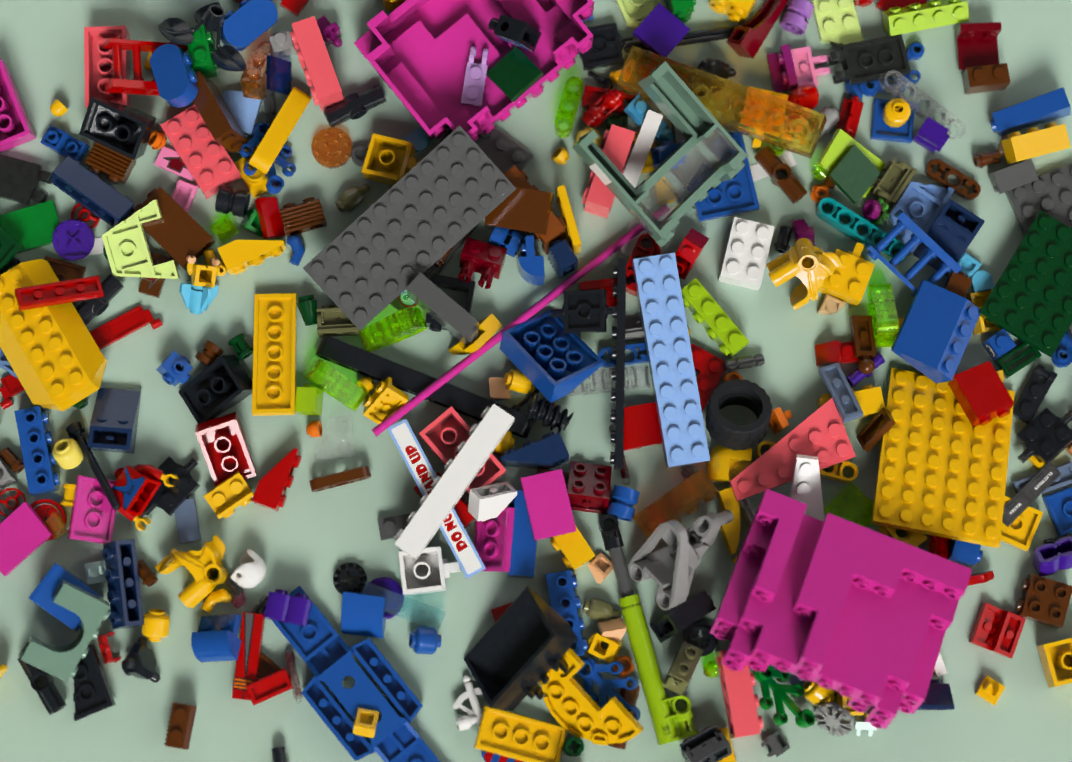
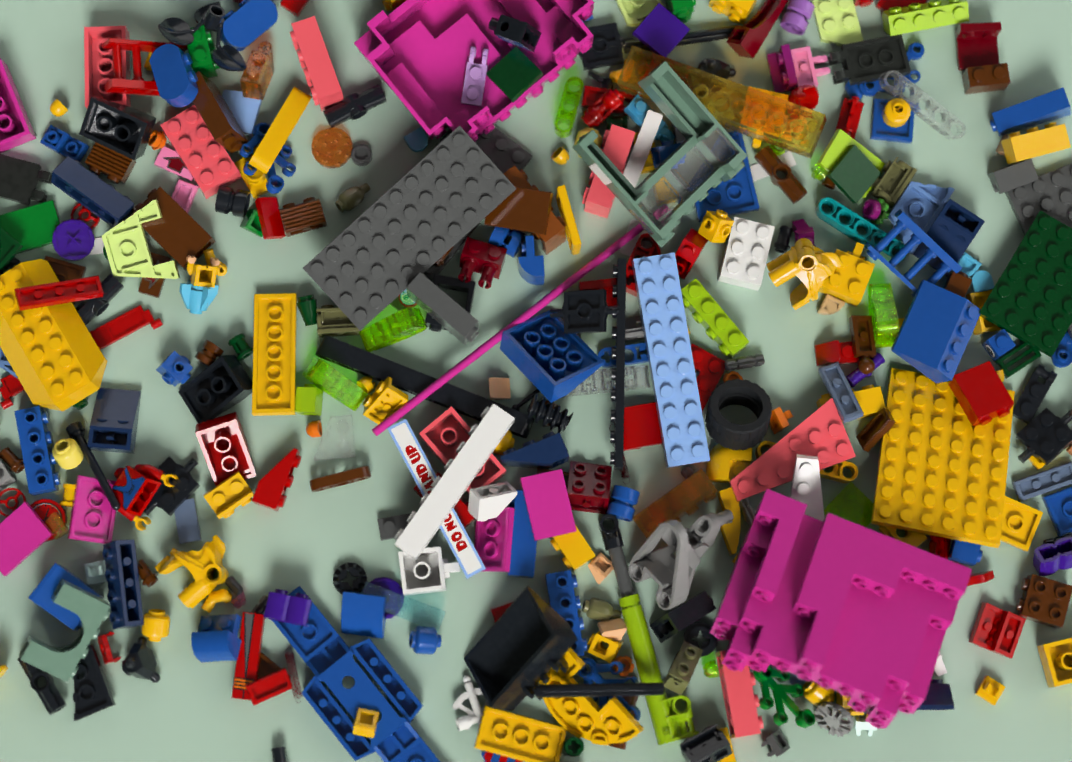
reddish brown brick [164,703,197,750] -> none
clear neon green tile [210,214,239,244] -> none
yellow slope [217,240,286,275] -> none
white helmet [230,549,266,589] -> none
dark grey axle [262,86,276,126] -> none
clear blue piece [265,55,292,96] -> none
light grey brick [269,31,296,60] -> none
blue arm [287,235,305,266] -> none
magenta piece [316,15,342,47] -> none
yellow hinge [361,133,418,186] -> none
yellow slope [449,313,503,355] -> none
yellow brick [503,369,535,394] -> none
dark blue brick [548,239,578,278] -> none
light grey brick [810,106,840,137] -> none
orange plate [810,184,831,204] -> none
dark purple brick [912,116,950,153] -> none
reddish brown beam [925,159,981,201] -> none
reddish brown pin [973,150,1001,168] -> none
flat silver sticker [1002,462,1061,527] -> none
none -> black axle [535,682,665,698]
none -> yellow brick [698,209,734,243]

